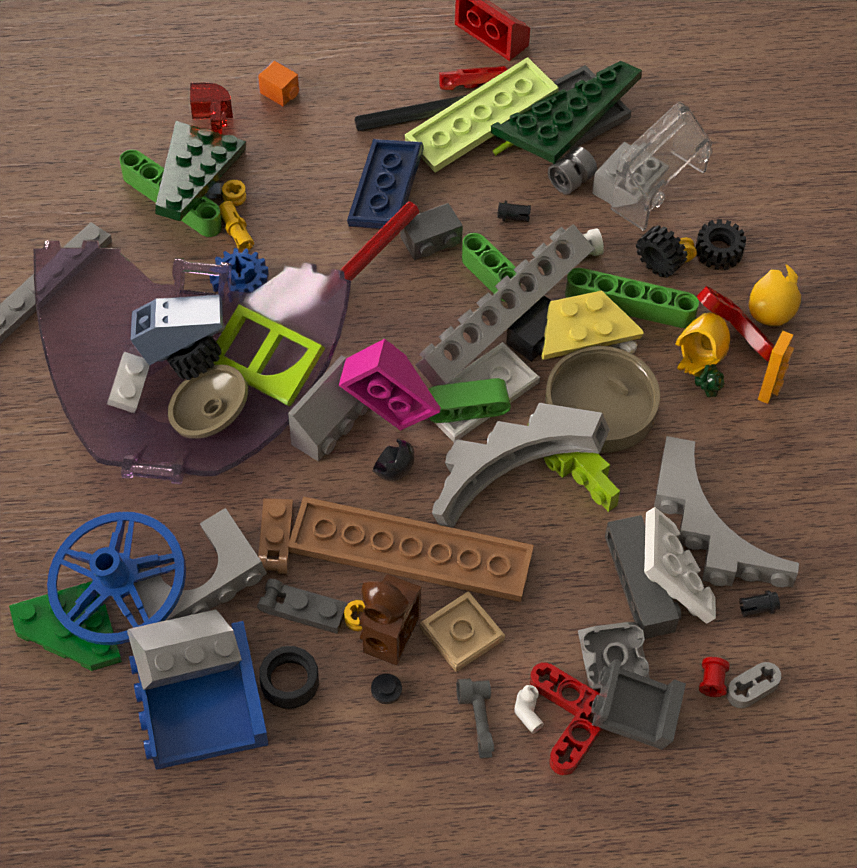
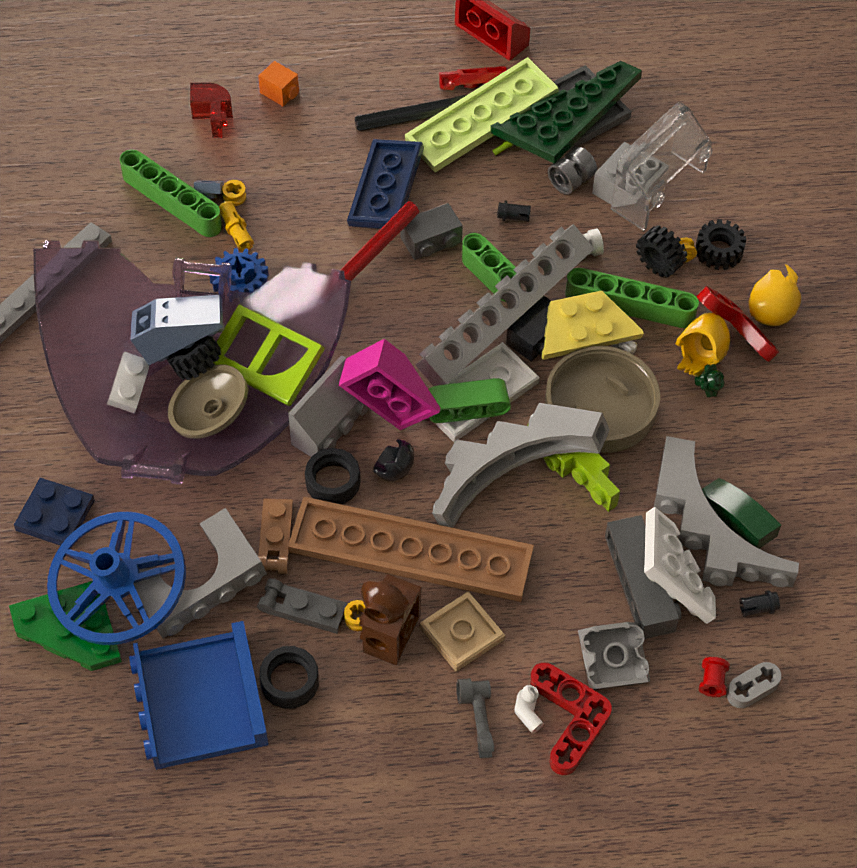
light grey slope [127,609,242,690] -> none
wing [155,121,246,221] -> none
black plate [371,673,402,704] -> none
dark grey panel [591,659,686,750] -> none
light orange plate [758,331,795,404] -> none
none -> dark blue plate [14,477,95,546]
none -> black tyre [305,448,361,504]
none -> dark green slope [702,478,781,549]

